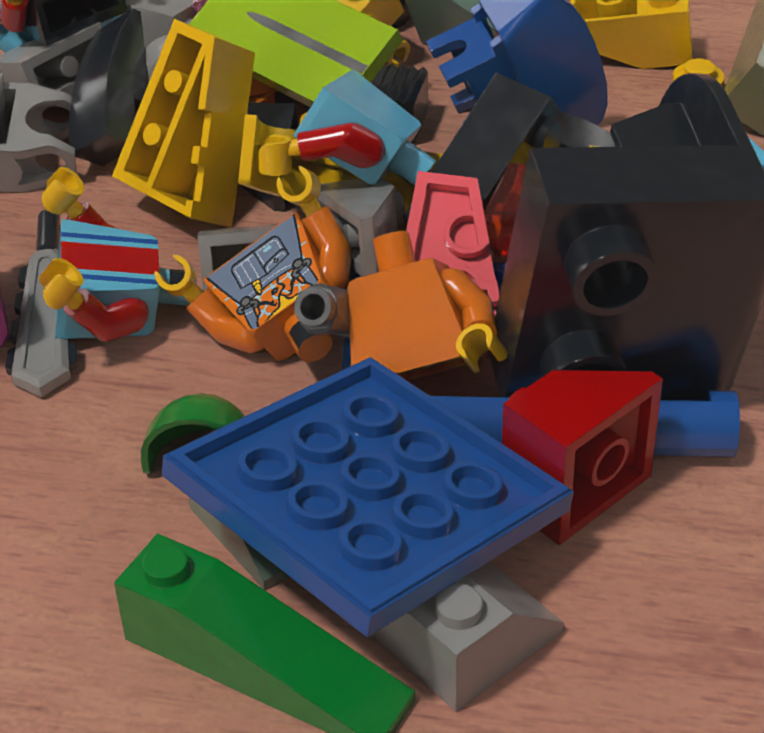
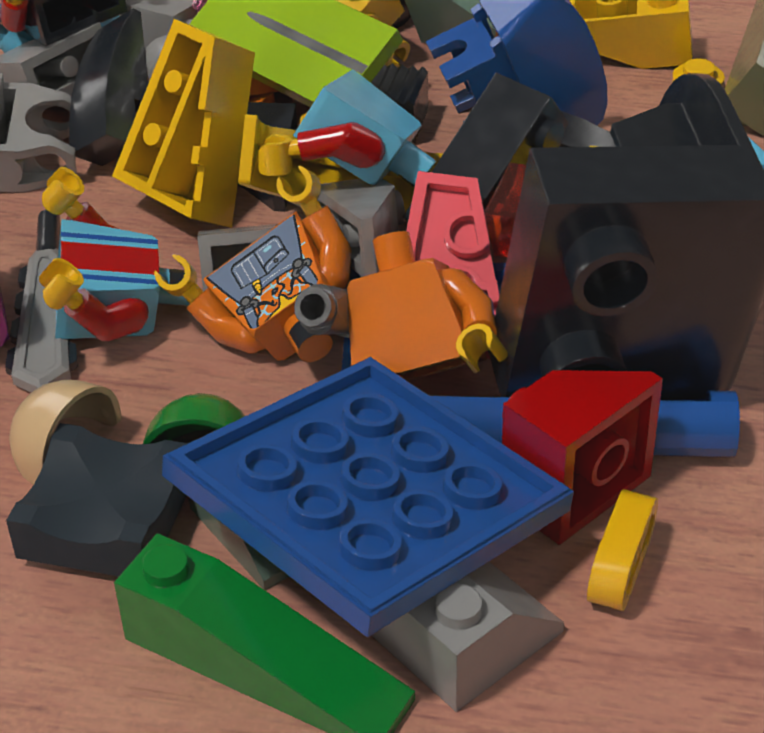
none -> black brick [6,423,188,576]
none -> tan helmet [9,379,122,485]
none -> yellow beam [587,489,658,611]

